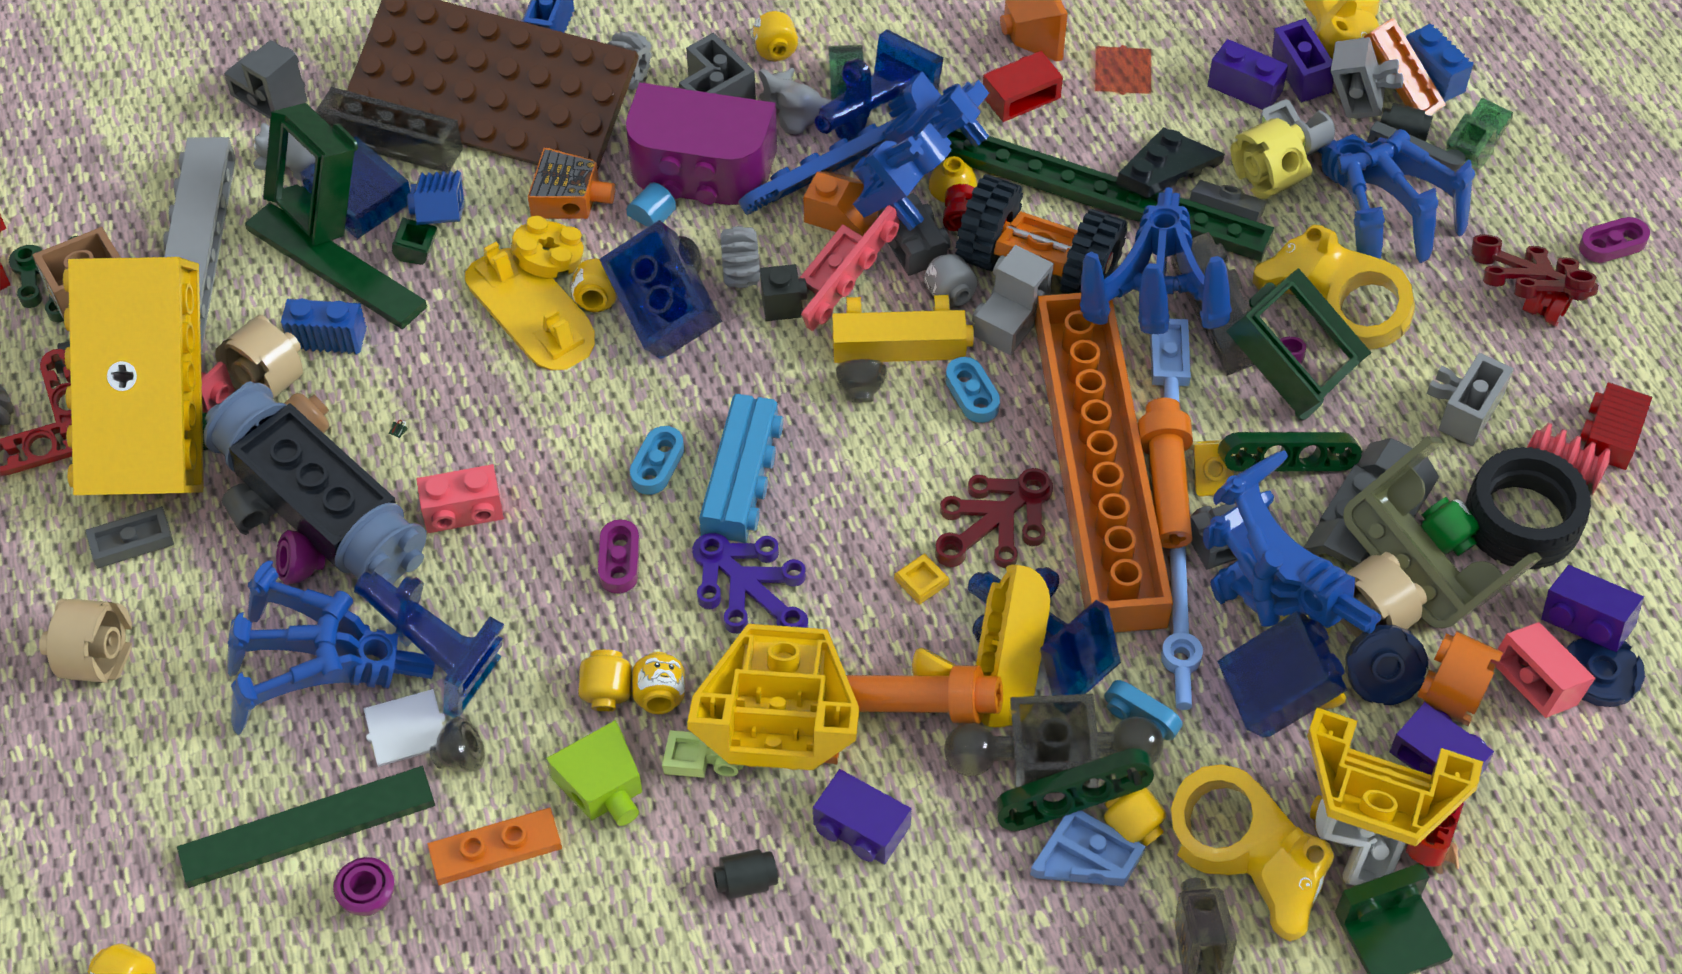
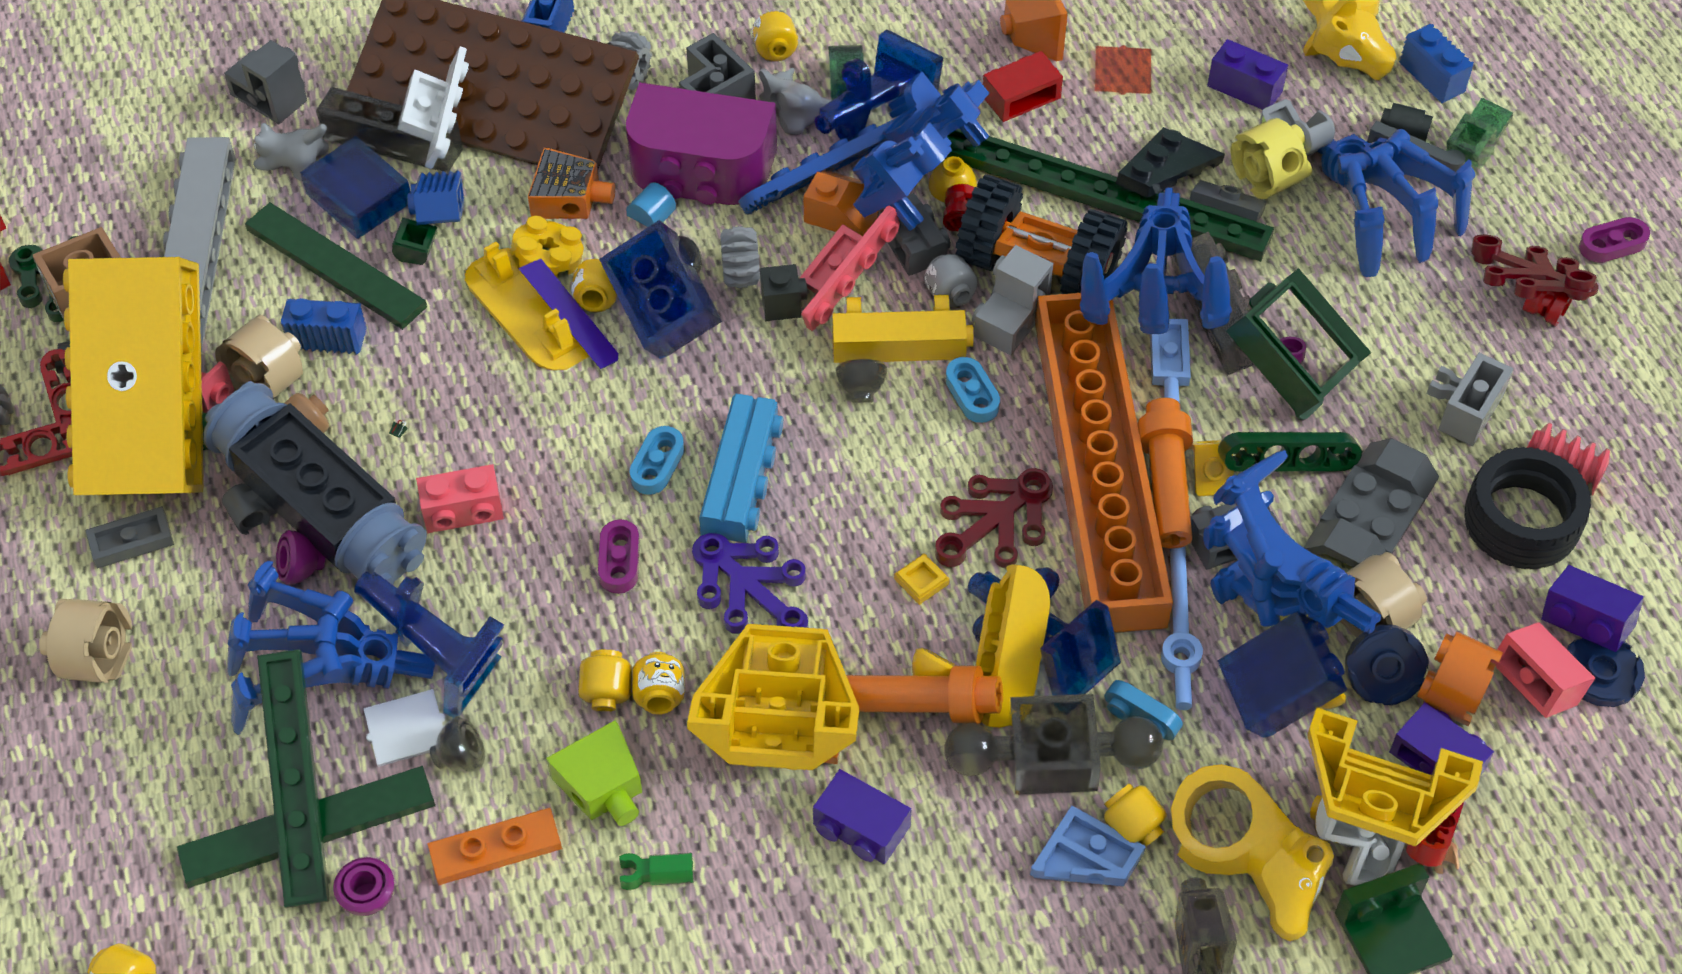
dark green piece [263,103,358,245] -> none
yellowish green plate [662,730,744,778] -> none
pearl dark grey brick [713,849,778,900] -> none
dark green beam [996,748,1154,831] -> none
yellow animal [1253,224,1415,349] -> none
dark purple brick [1272,18,1334,103] -> none
light grey brick [1331,37,1404,119] -> none
olive windscreen [1343,436,1542,629] -> none
plate [1364,17,1446,115] -> none
green head [1420,497,1479,557] -> none
red brick [1580,382,1653,470] -> none
none -> dark green tile [257,649,329,908]
none -> white bracket [397,46,469,169]
none -> dark purple sticker [518,258,619,369]
none -> green bar [619,852,694,890]

